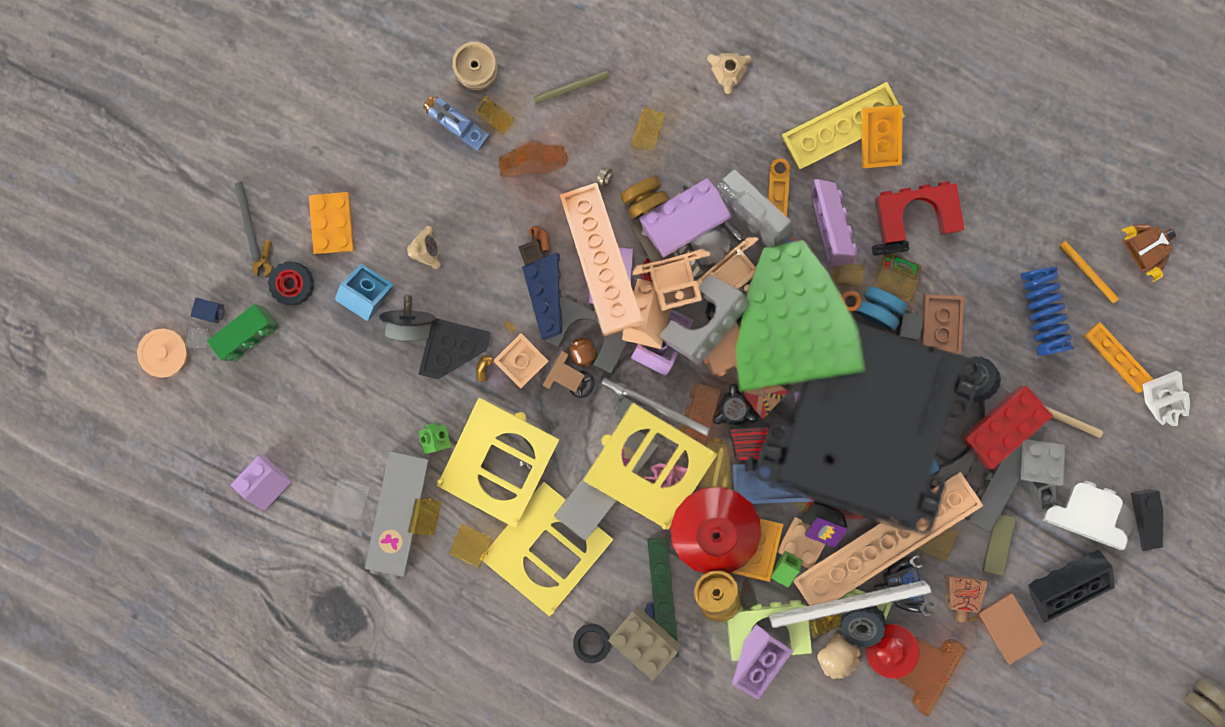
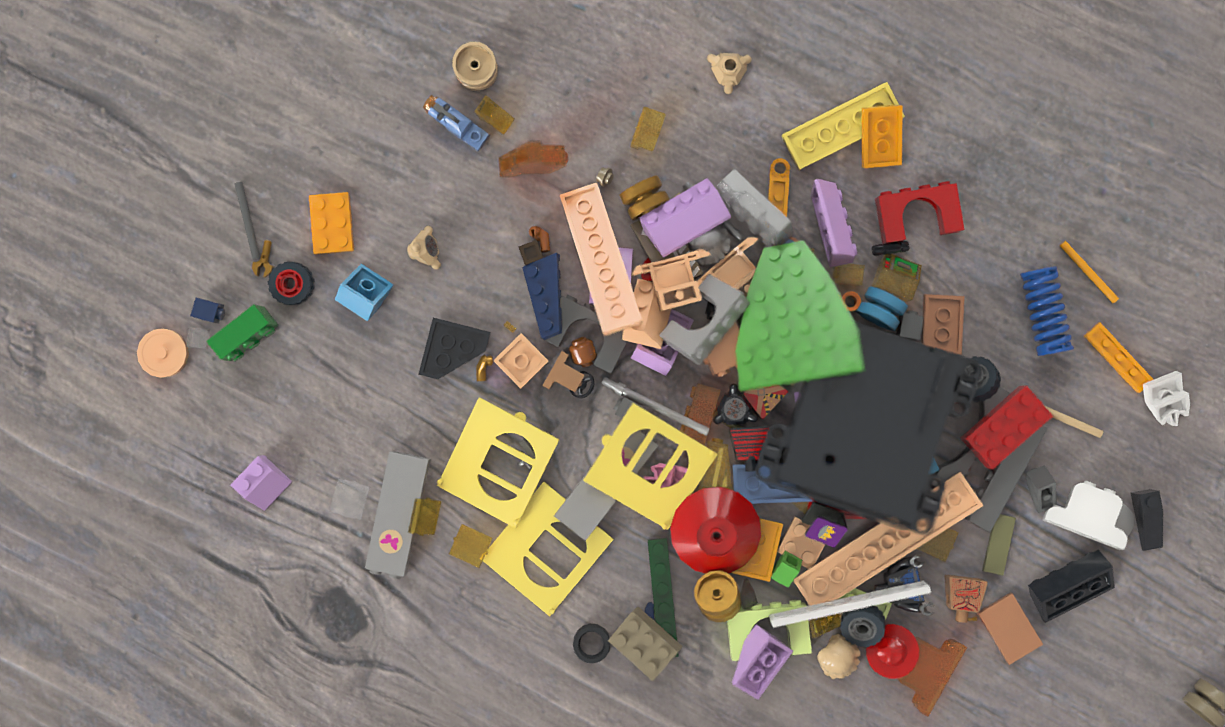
piece [379,294,436,341] -> none
bright green brick [418,422,451,454] -> none
olive bar [534,70,609,104] -> none
light grey plate [1021,440,1065,486] -> none
dark orange torso [1121,224,1176,282] -> none

